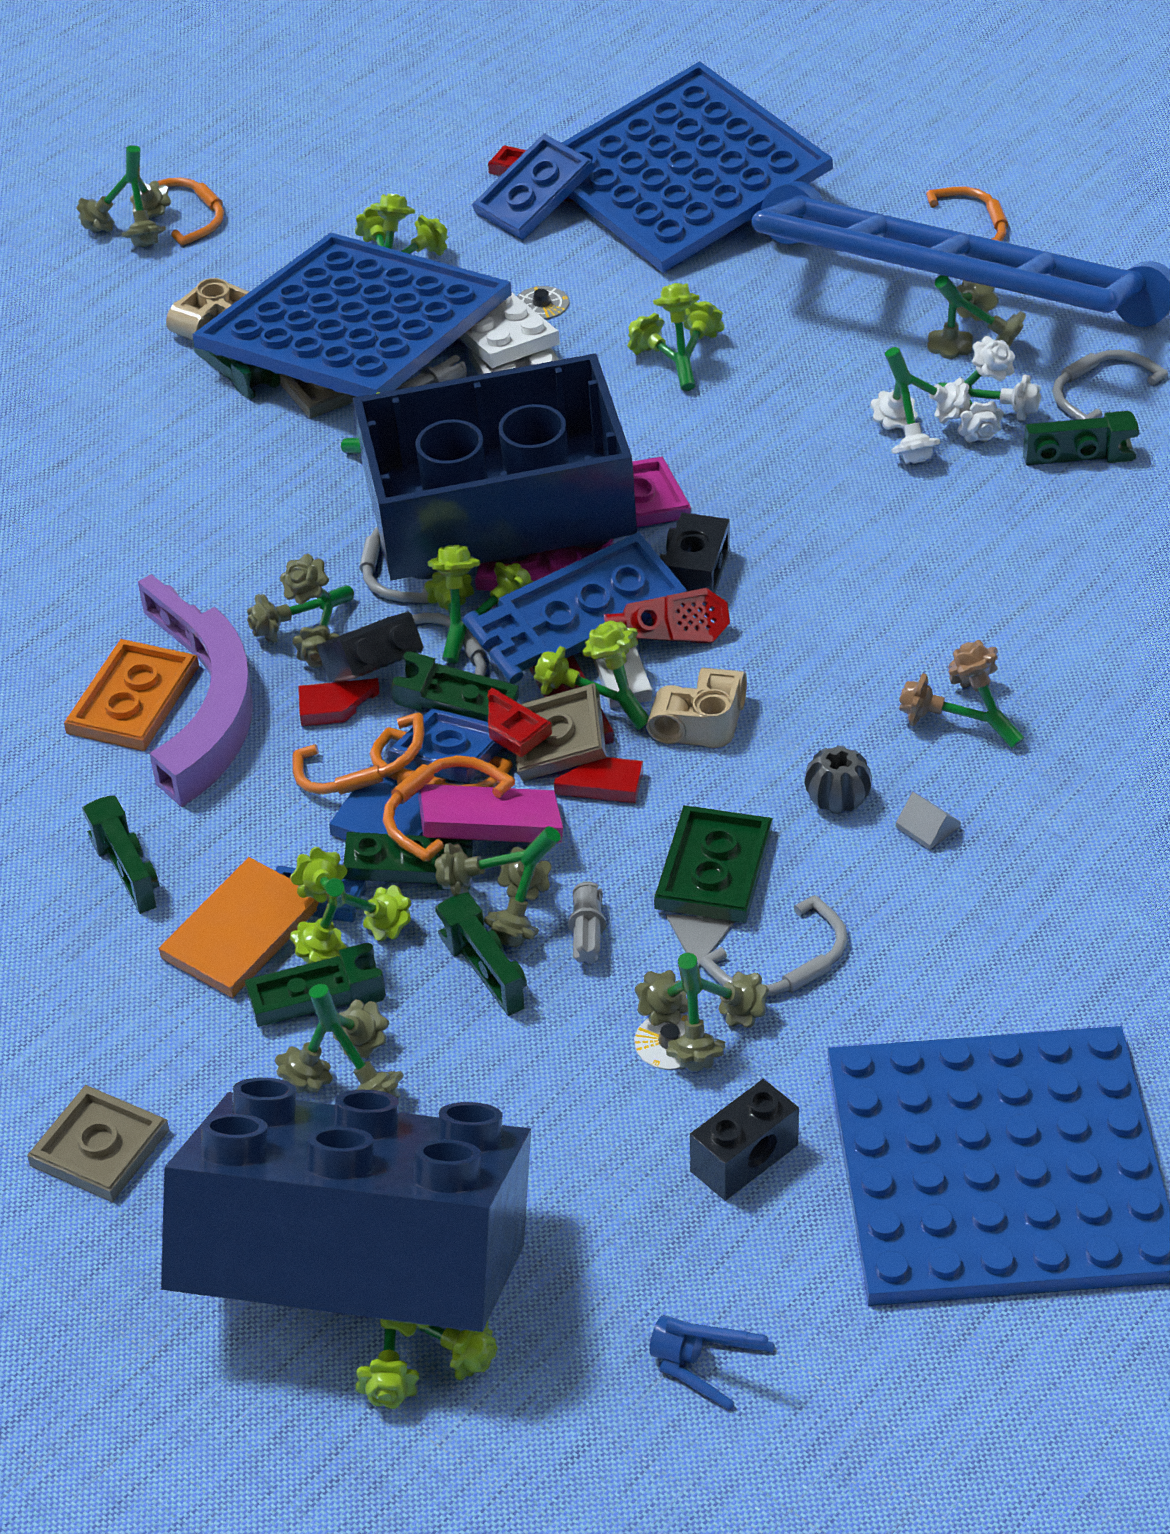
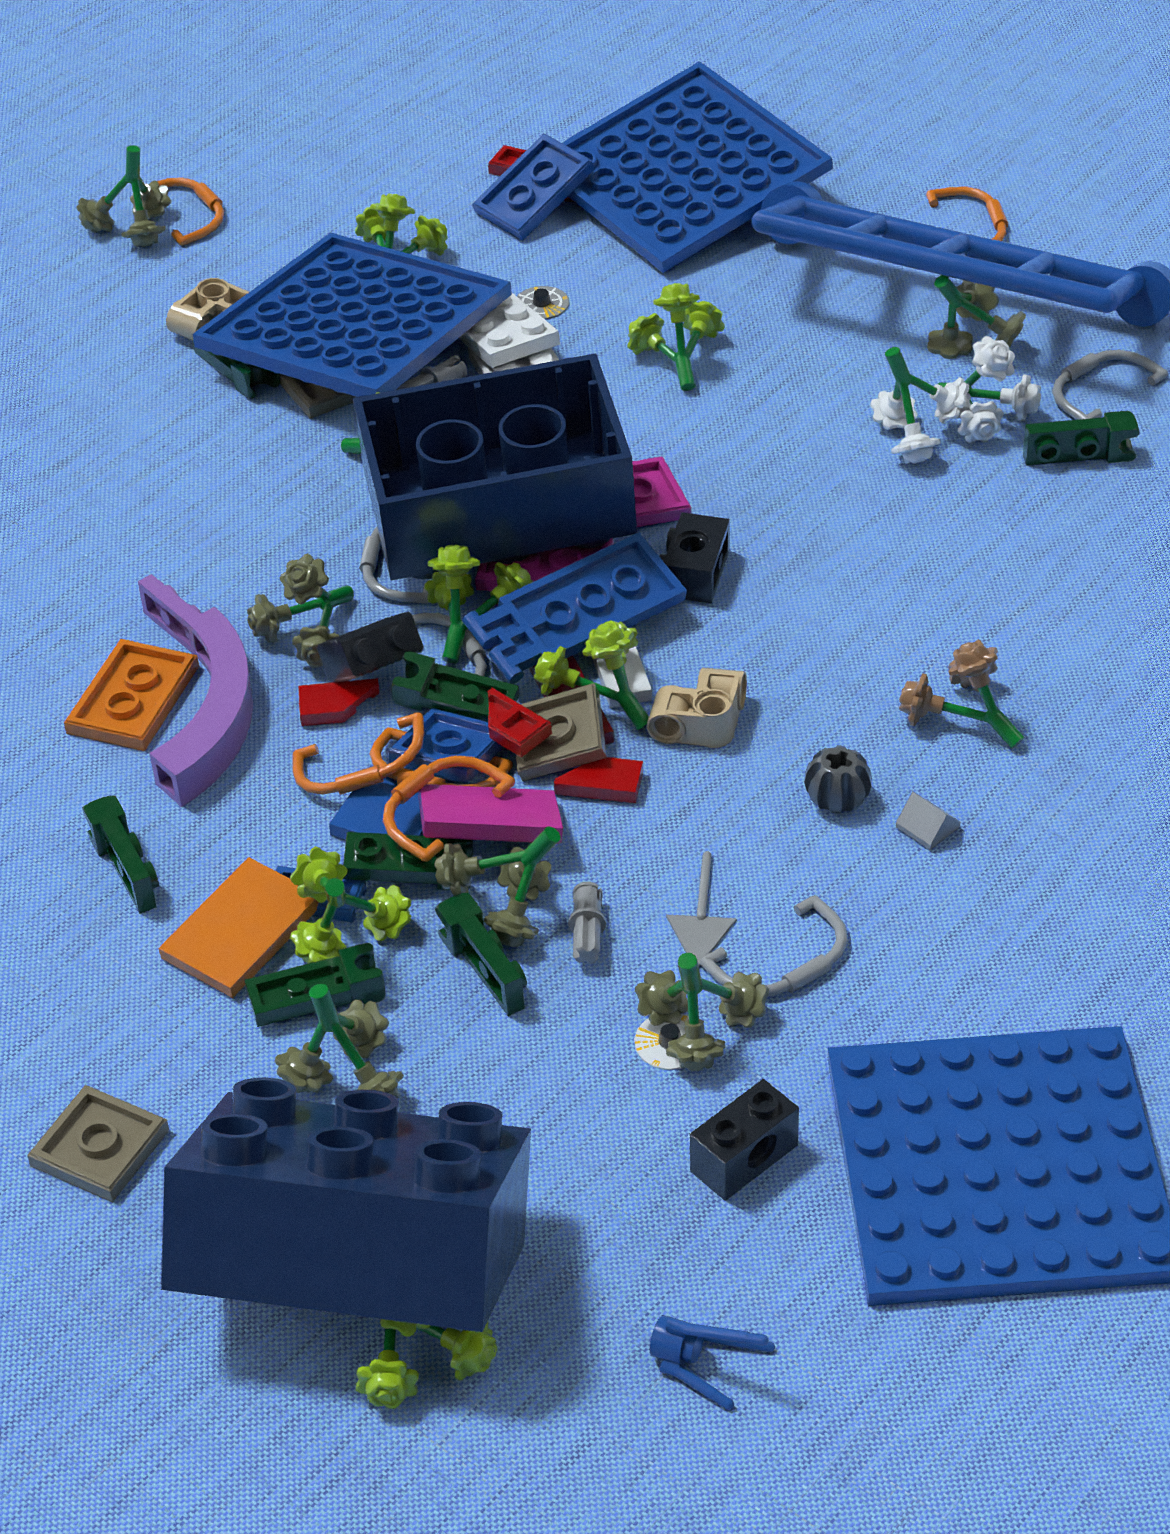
red piece [604,588,730,644] -> none
dark green tile [654,805,773,923] -> none

